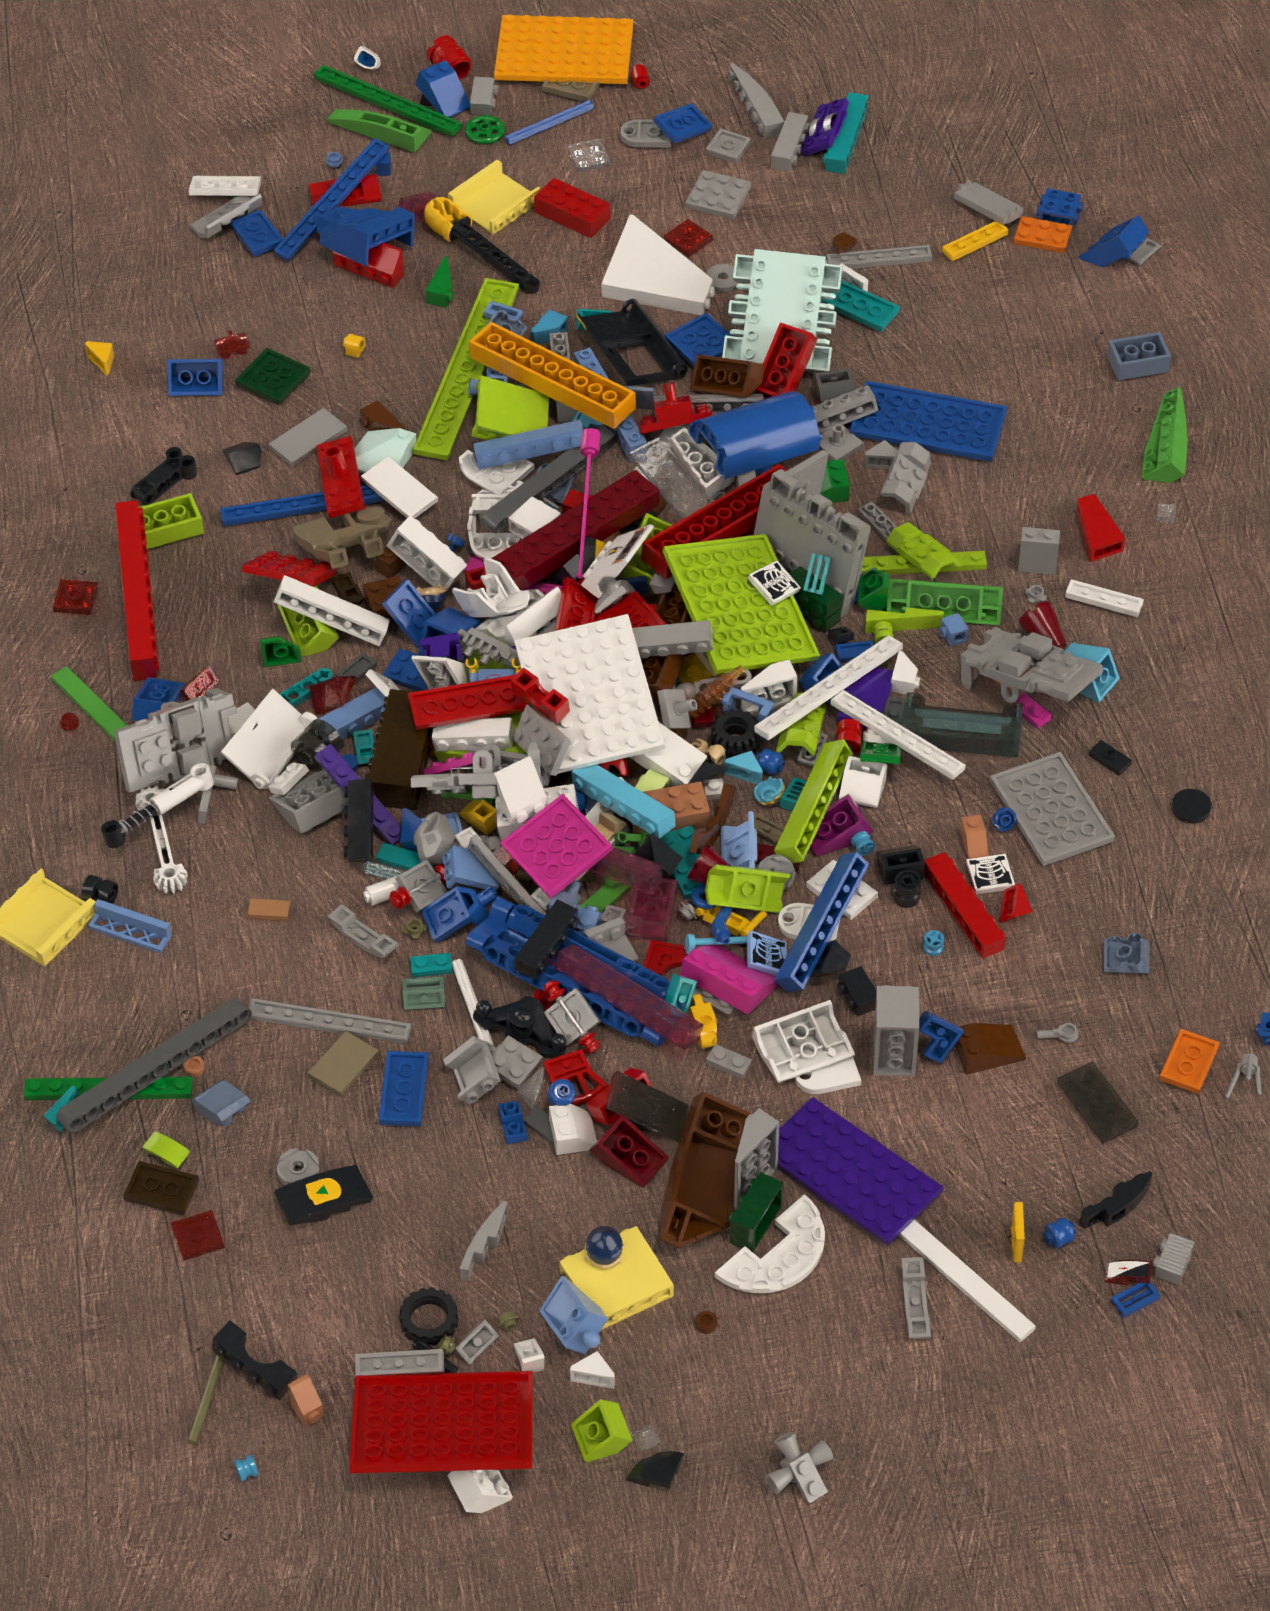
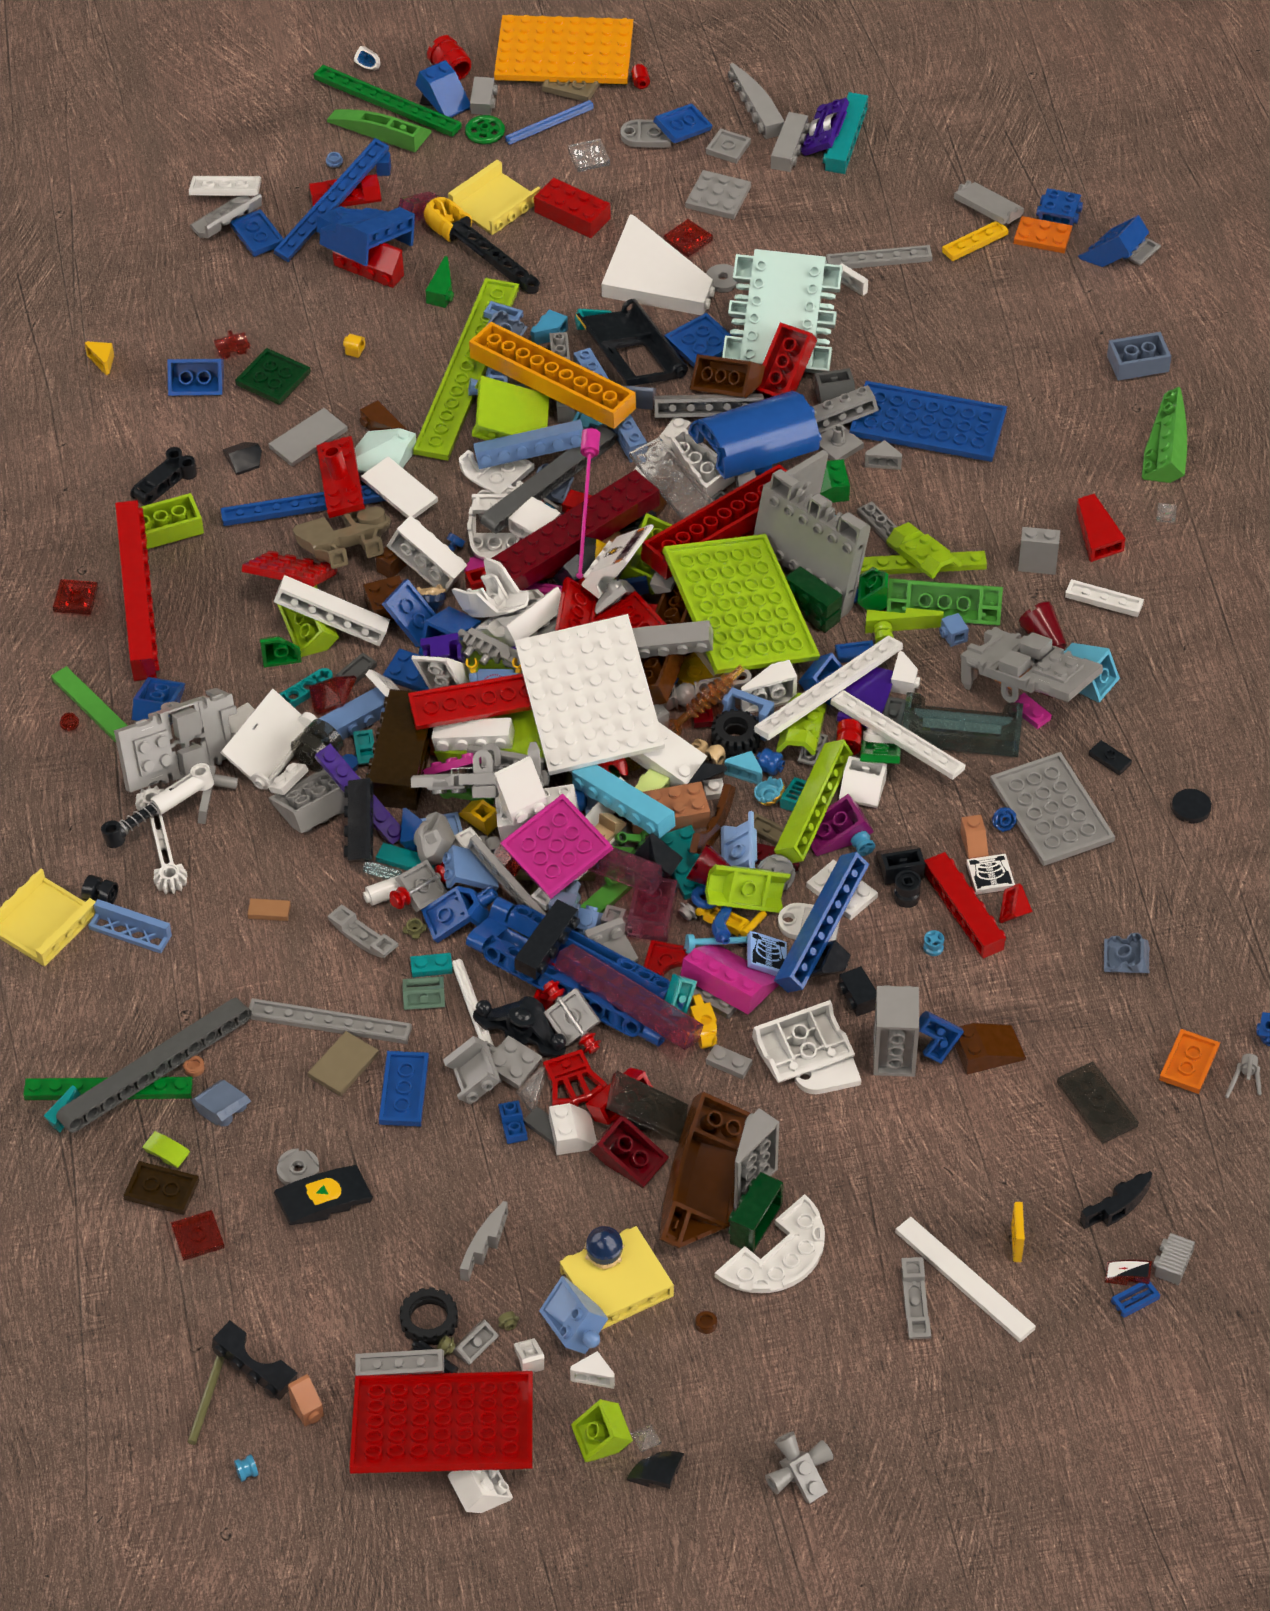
clear red plate [180,666,220,701] -> none
dark brown slope [332,572,364,604] -> none
red arch [511,667,570,724] -> none
light grey plate [512,704,571,776] -> none
blue head [547,1079,576,1106] -> none
red brick [639,382,713,434] -> none
light grey tile [657,689,697,729] -> none
white tile [748,561,801,606] -> none
dark purple plate [778,1097,943,1245] -> none
teal tile [803,553,831,595] -> none
teal plate [821,280,900,332] -> none
black plate [828,626,854,644] -> none
reddish brown tile [833,232,857,254] -> none
light grey piece [879,442,931,516] -> none
light grey plate [1025,585,1046,603] -> none
light grey plate [1037,1023,1079,1043] -> none
blue piece [1043,1218,1076,1248] -> none

